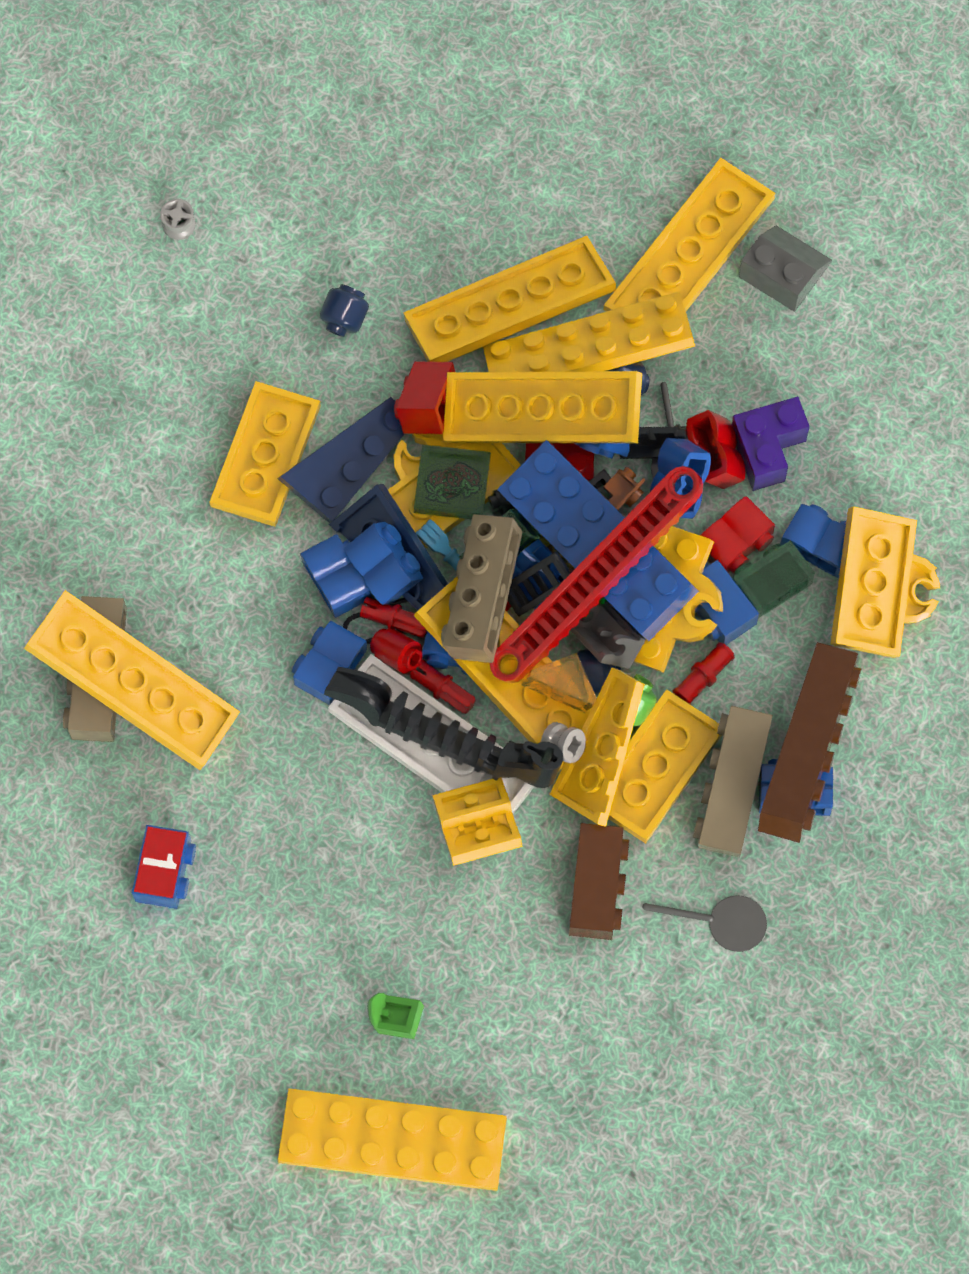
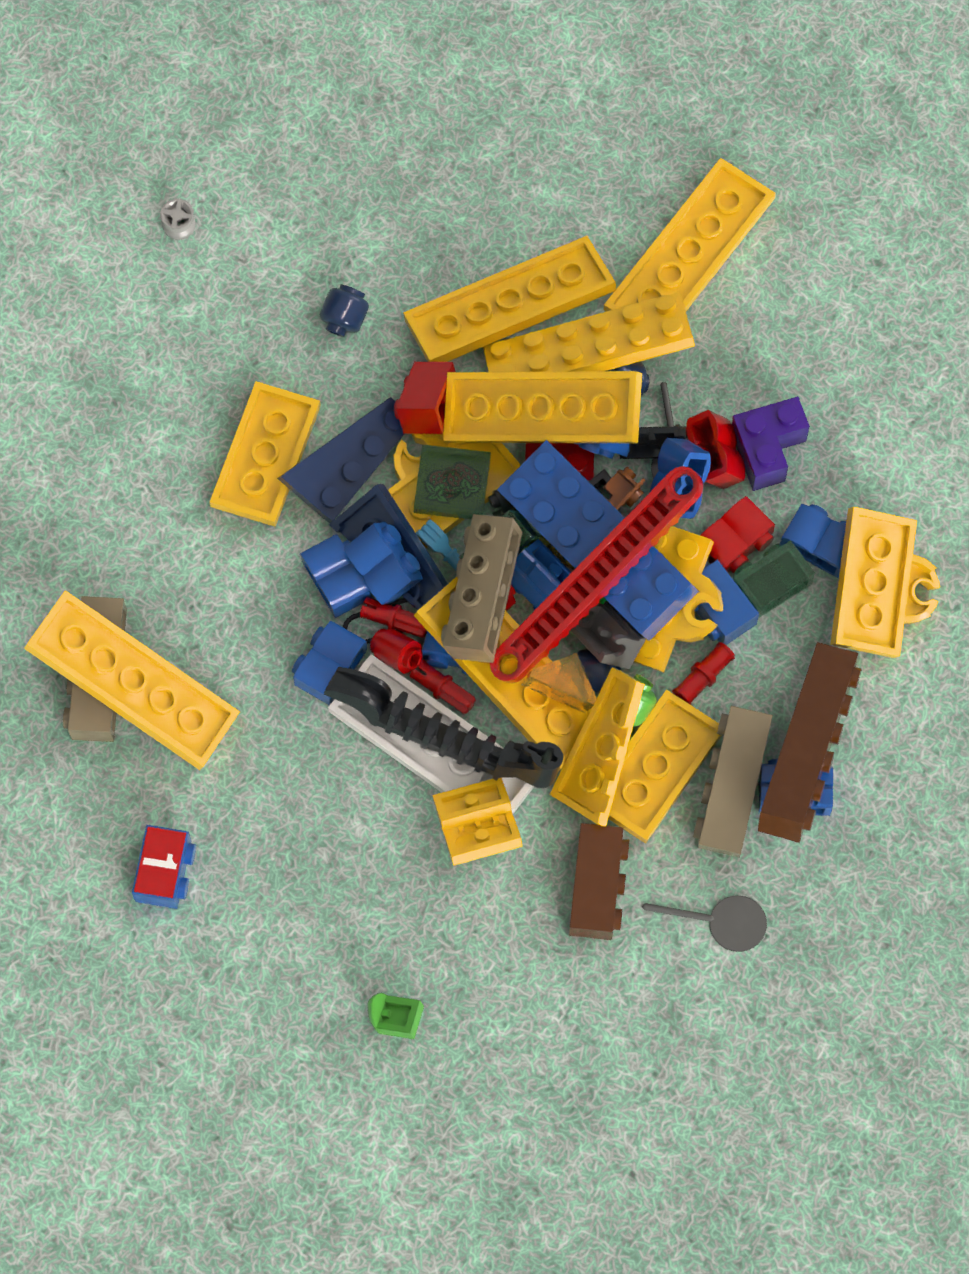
yellow plate [278,1088,507,1191] -> none
black slope [507,551,571,617] -> none
light grey wheel [541,722,586,763] -> none
dark grey slope [739,225,832,312] -> none

